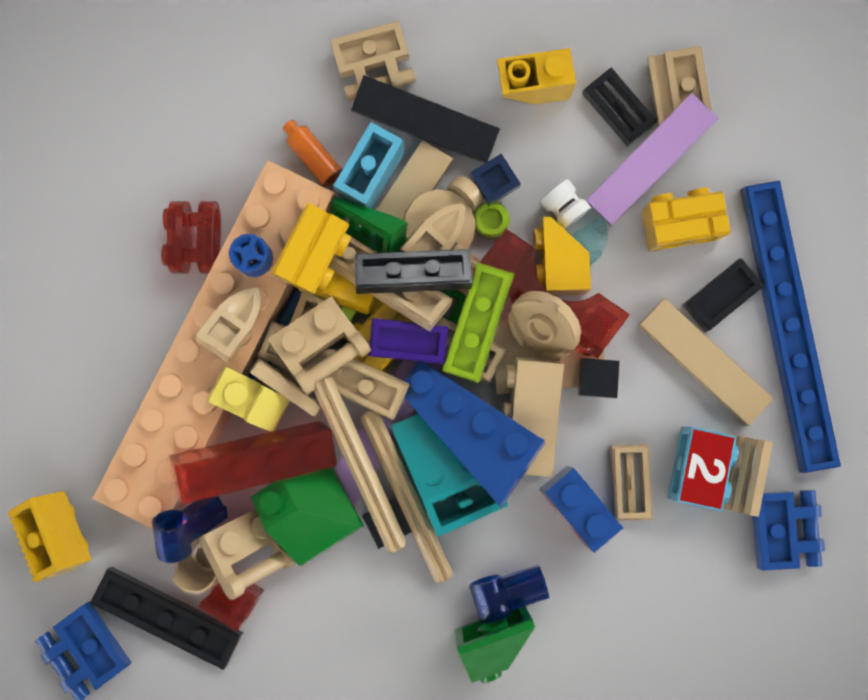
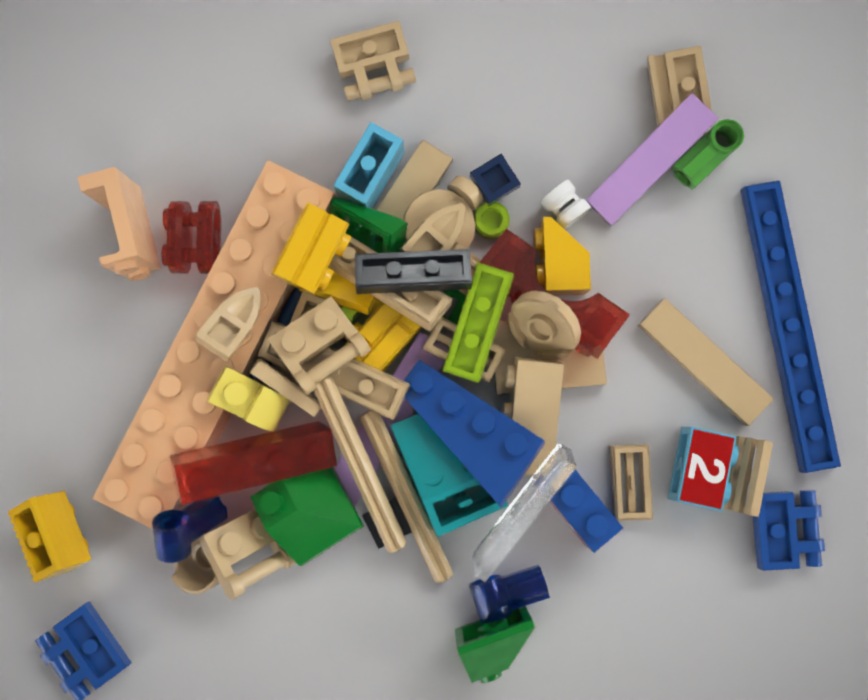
black tile [90,567,244,670] -> none
clear red panel [199,572,265,631] -> none
blue wheel [229,234,274,277] -> none
orange cylinder [283,120,343,187] -> none
black tile [351,75,500,163] -> none
dark purple tile [368,318,448,364] -> none
yellow slope [497,48,576,105] -> none
clear light blue tile [571,215,608,266] -> none
black tile [578,358,620,399] -> none
black tile [582,67,657,147] -> none
yellow brick [642,187,731,251] -> none
black tile [682,258,764,332] -> none
none -> light nougat panel [77,167,161,281]
none -> clear tile [472,443,577,582]
none -> bright green piece [671,119,744,190]

